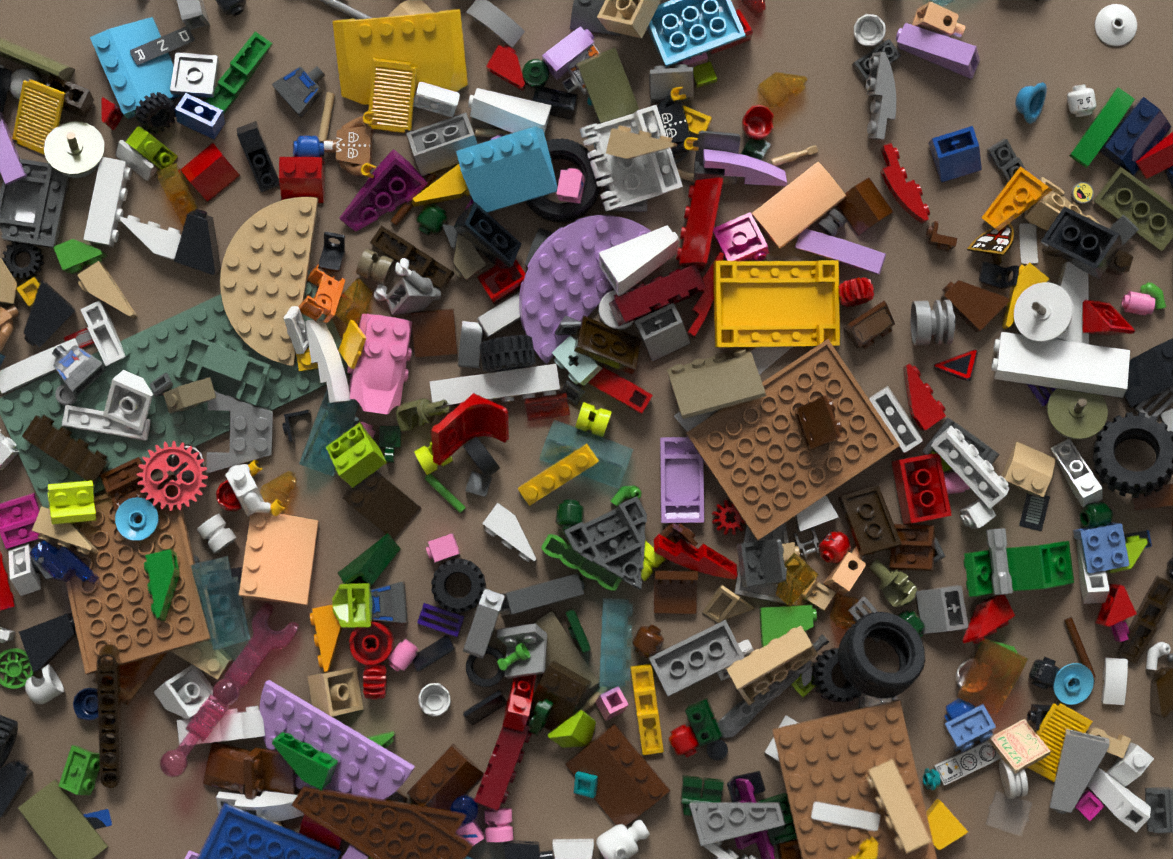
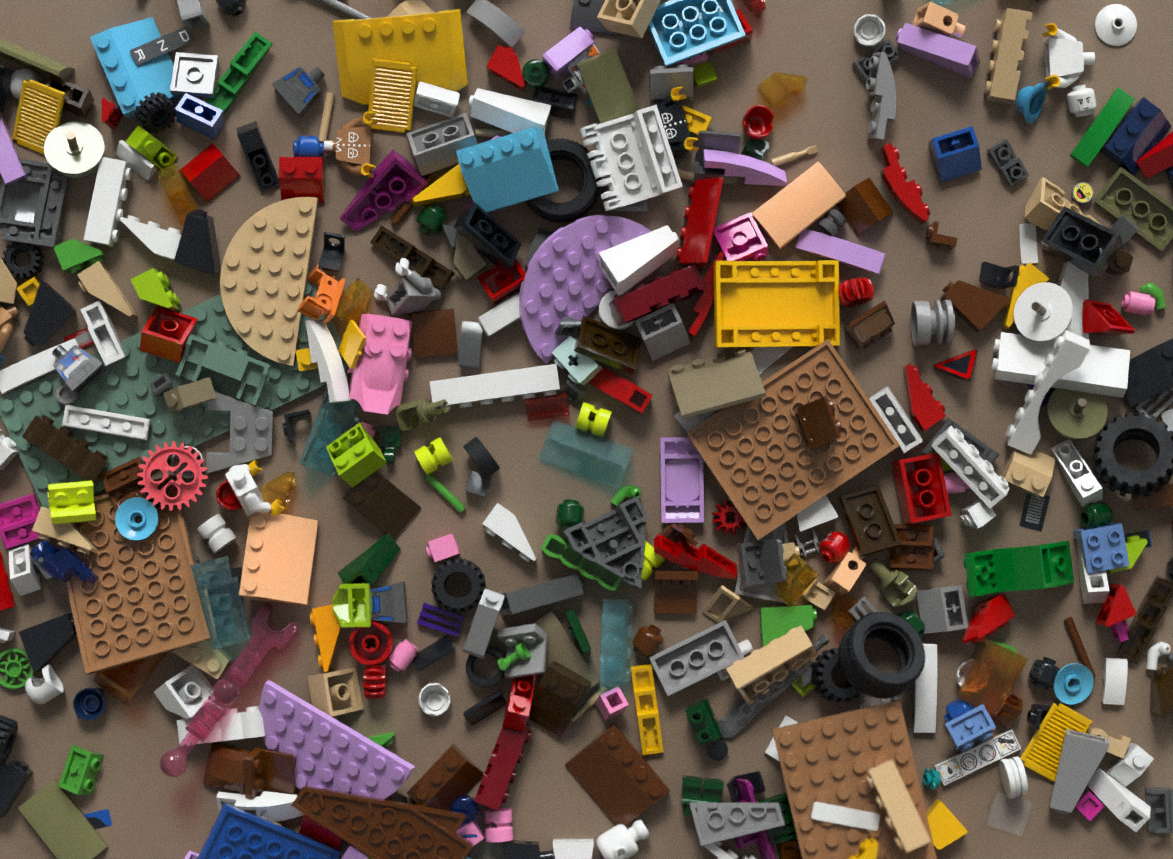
dark brown beam [97,644,122,788] -> none
white slope [103,370,153,432] -> none
green slope [144,549,180,621] -> none
green slope [272,732,338,791] -> none
white plate [283,306,309,354] -> none
dark tan wheel [356,248,394,285] -> none
red bracket [431,393,509,465] -> none
black tyre [479,335,536,372] -> none
yellow plate [517,443,599,506] -> none
dark green plate [528,699,554,736] -> none
lime slope [548,710,596,748] -> none
bright pink brick [556,168,585,204] -> none
teal tile [574,771,598,798] -> none
tan slope [606,125,677,159] -> none
red head [668,724,699,758] -> none
shield [967,223,1015,265] -> none
light orange wing [981,166,1052,231] -> none
light grey axle [986,528,1013,595] -> none
tan tile [989,719,1051,774] -> none
none -> lime slope [130,268,181,312]
none -> red slope [140,306,197,363]
none -> white slope [913,644,937,733]
none -> tan wedge [984,8,1033,104]
none -> reddish brown bracket [990,691,1022,730]
none -> white arch [1005,330,1090,455]
none -> white torso [1042,23,1095,90]

